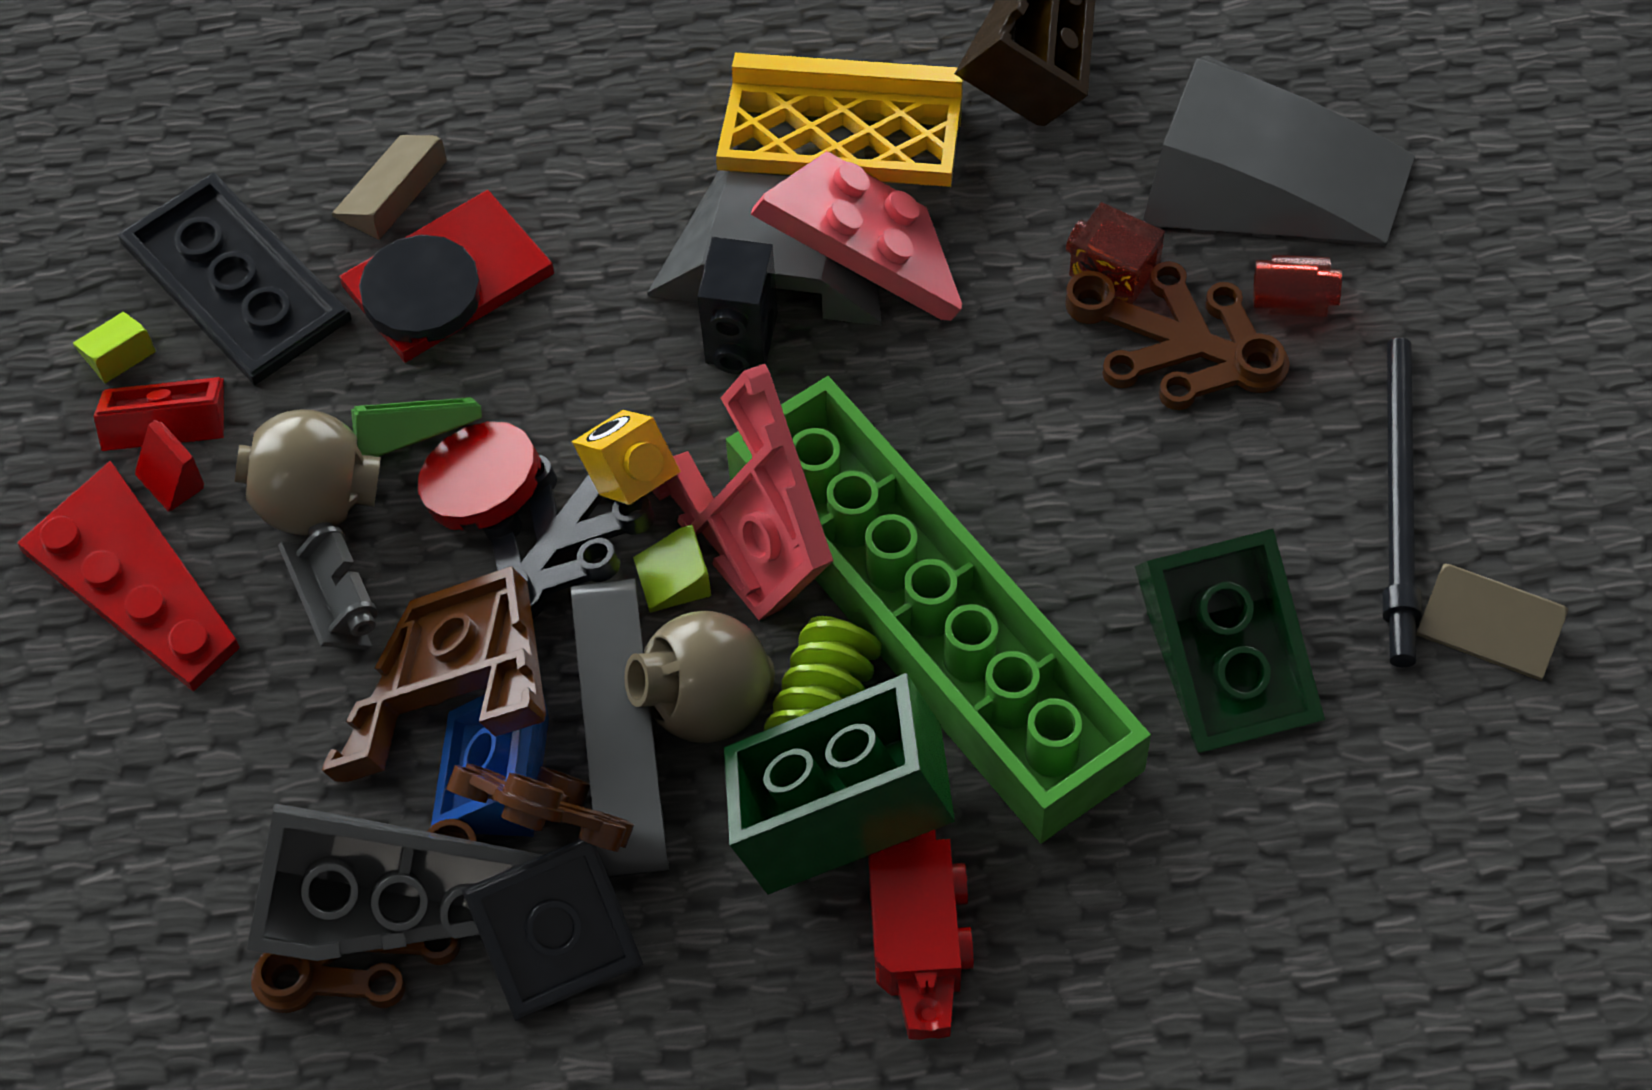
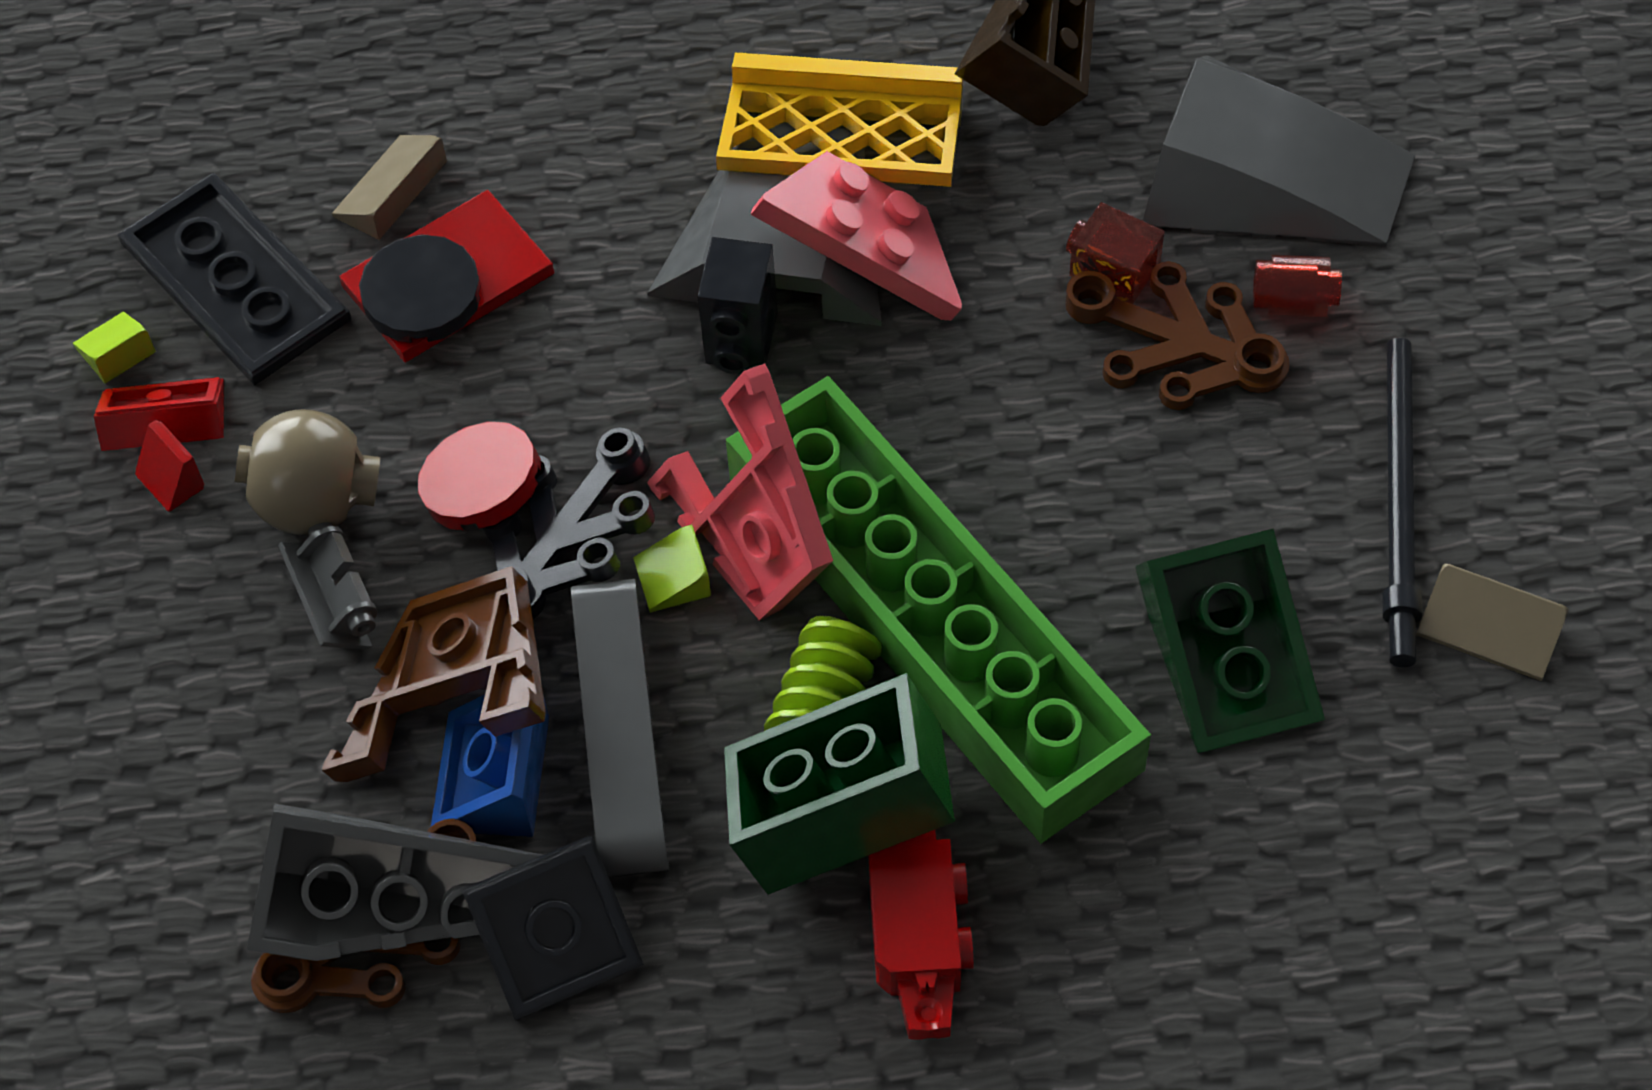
red wing [17,461,240,692] -> none
bright green slope [351,397,482,457] -> none
reddish brown plant [446,763,634,852] -> none
yellow brick [572,410,681,505] -> none
dark tan brick [624,611,775,743] -> none

